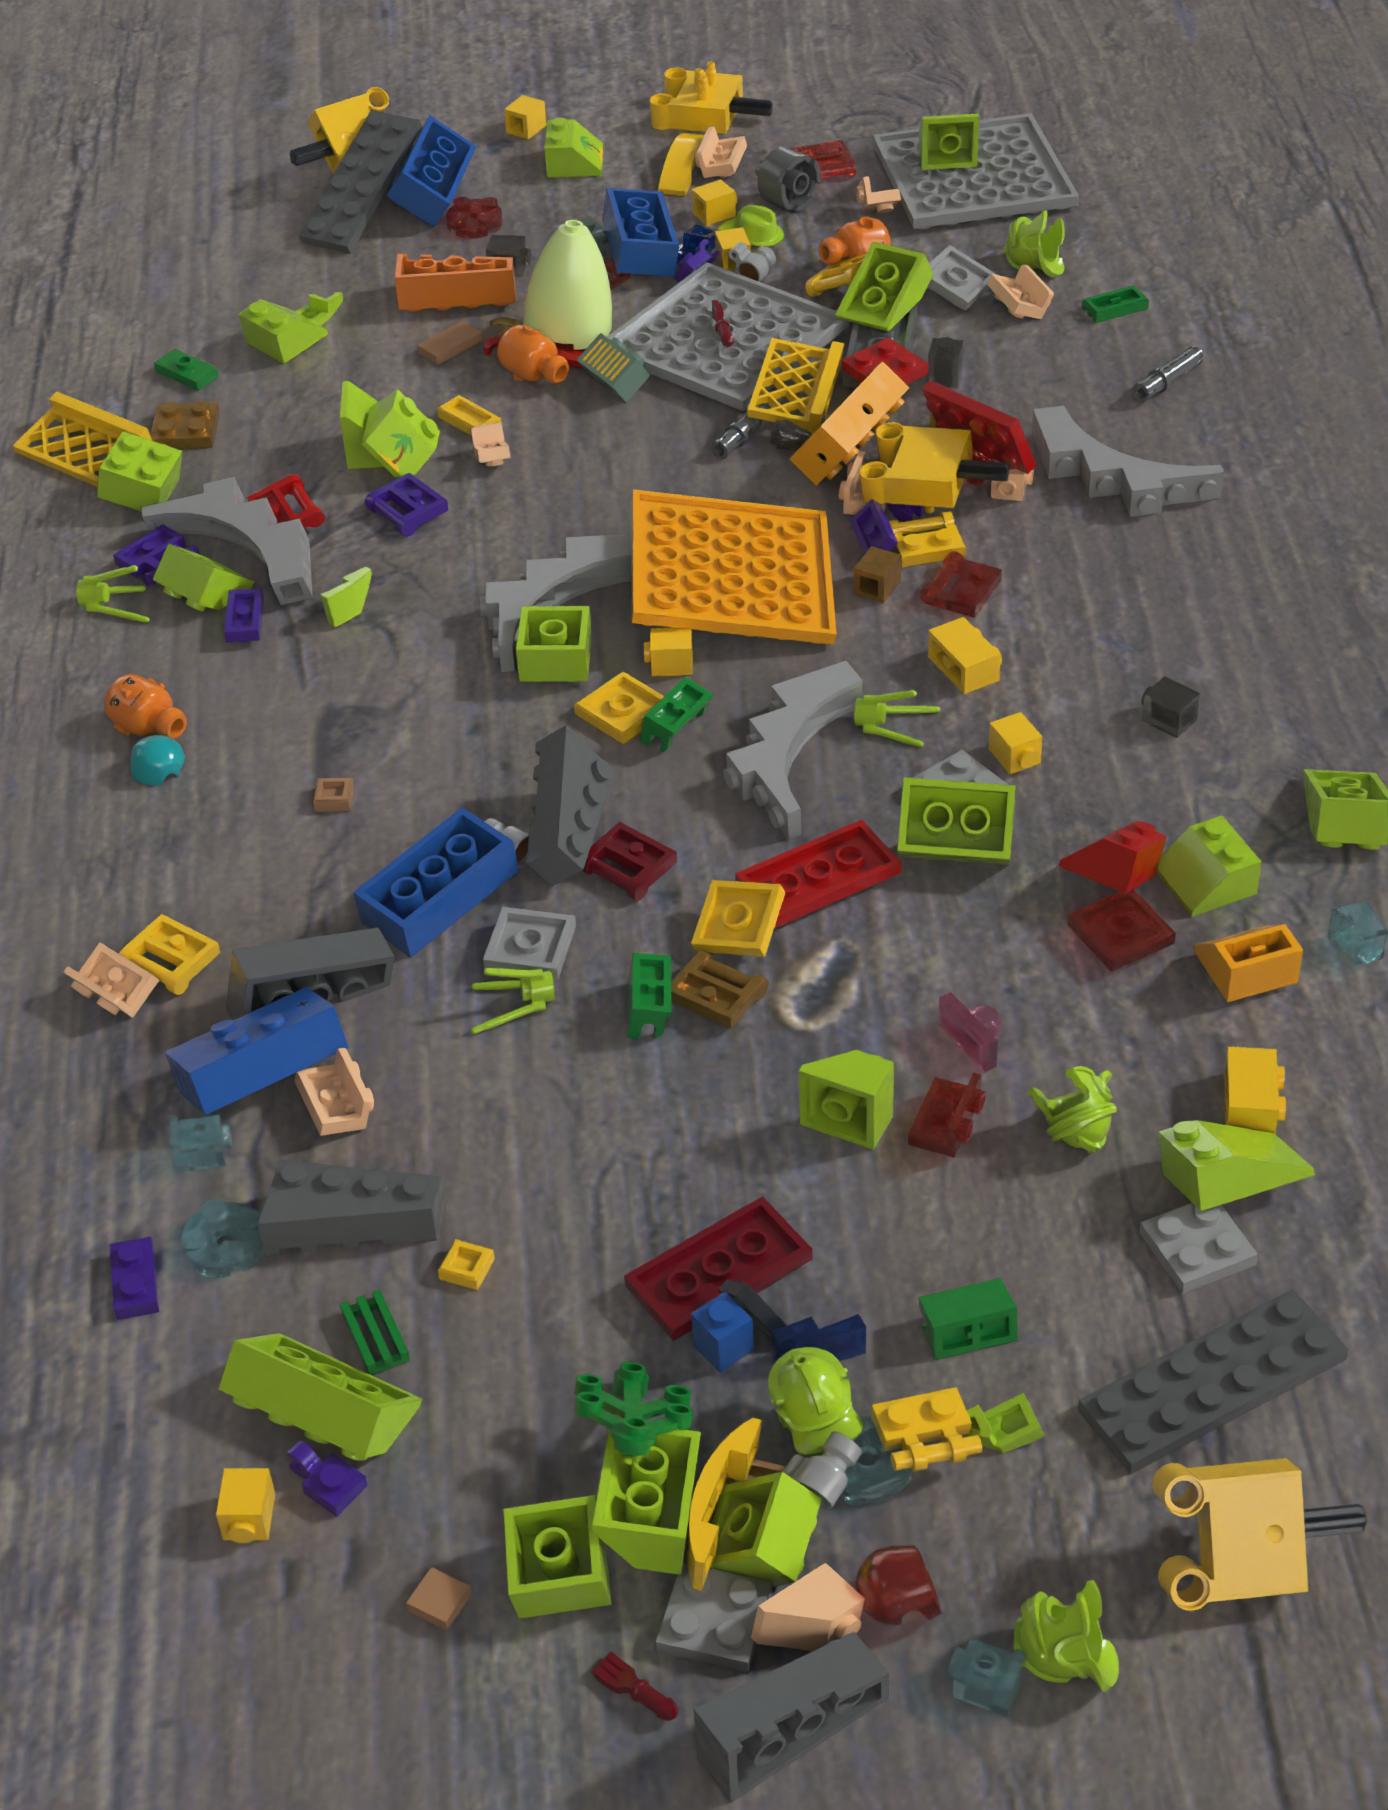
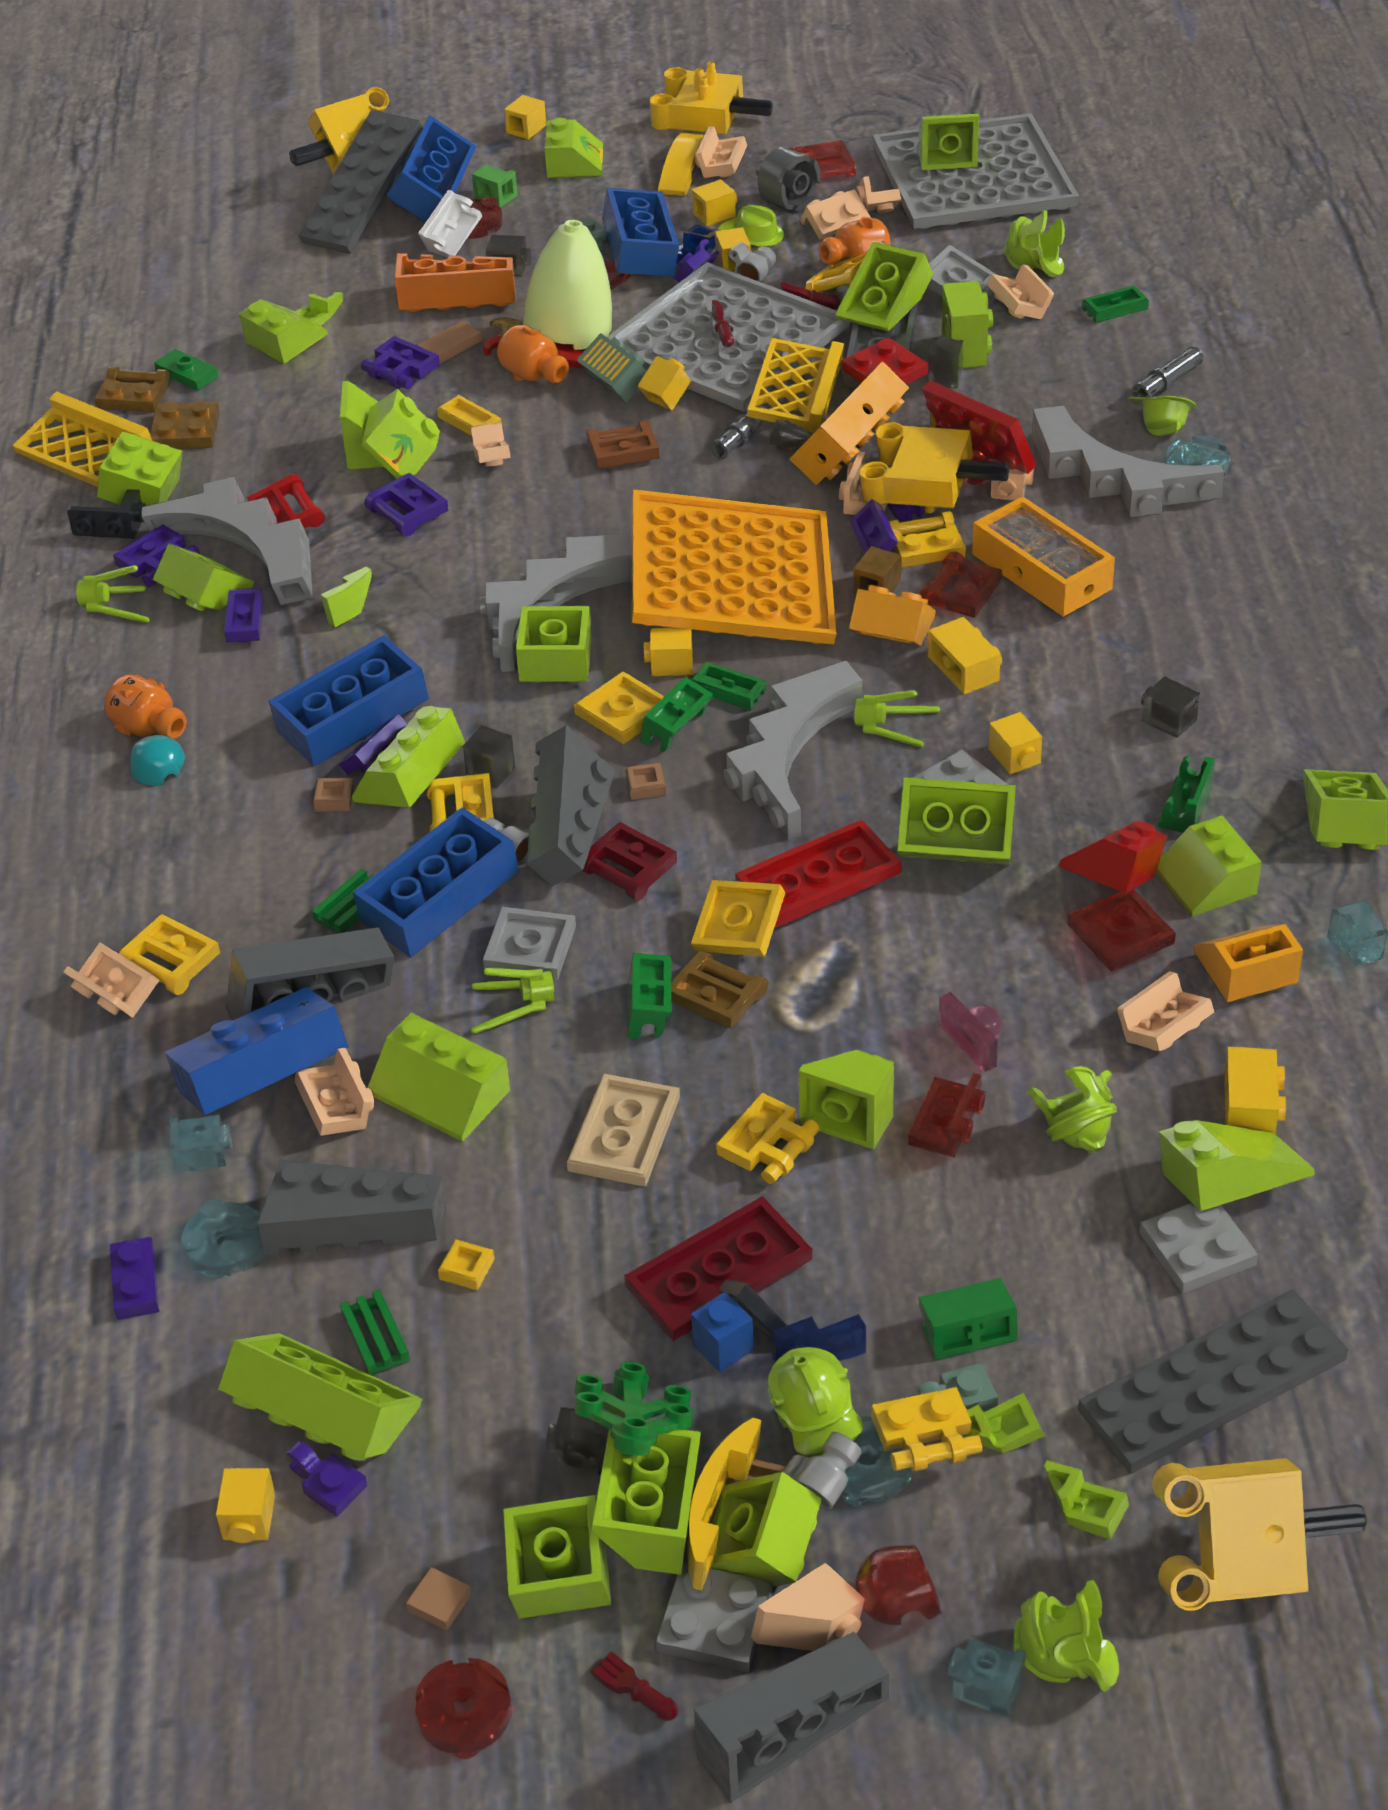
none -> black bracket [67,489,146,539]
none -> pearl gold plate [95,366,170,412]
none -> blue brick [268,635,429,766]
none -> green tile [312,868,374,933]
none -> dark purple plate [339,714,407,775]
none -> lime slope [352,706,466,808]
none -> dark purple plate [361,336,440,390]
none -> lime slope [367,1013,510,1142]
none -> clear red plate [415,1658,513,1759]
none -> white hinge [418,190,482,258]
none -> yellow plate [426,773,494,832]
none -> clear smoke brick [463,725,515,789]
none -> bright green brick [472,164,518,208]
none -> clear smoke brick [546,1407,614,1476]
none -> tan tile [567,1073,680,1187]
none -> dark orange plate [586,420,659,469]
none -> medium nougat tile [625,763,666,800]
none -> yellow brick [638,356,691,411]
none -> green tile [691,661,767,711]
none -> yellow plate [716,1093,820,1184]
none -> dark red piece [781,282,841,310]
none -> light nougat bracket [800,189,870,240]
none -> light orange slope [849,585,936,646]
none -> sand green plate [917,1363,998,1411]
none -> lime brick [941,281,993,369]
none -> light orange brick [972,496,1115,617]
none -> lime slope [1044,1460,1129,1540]
none -> light nougat bracket [1117,971,1214,1051]
none -> lime piece [1127,396,1196,436]
none -> green hinge [1157,756,1215,833]
none -> clear light blue plate [1165,436,1231,476]

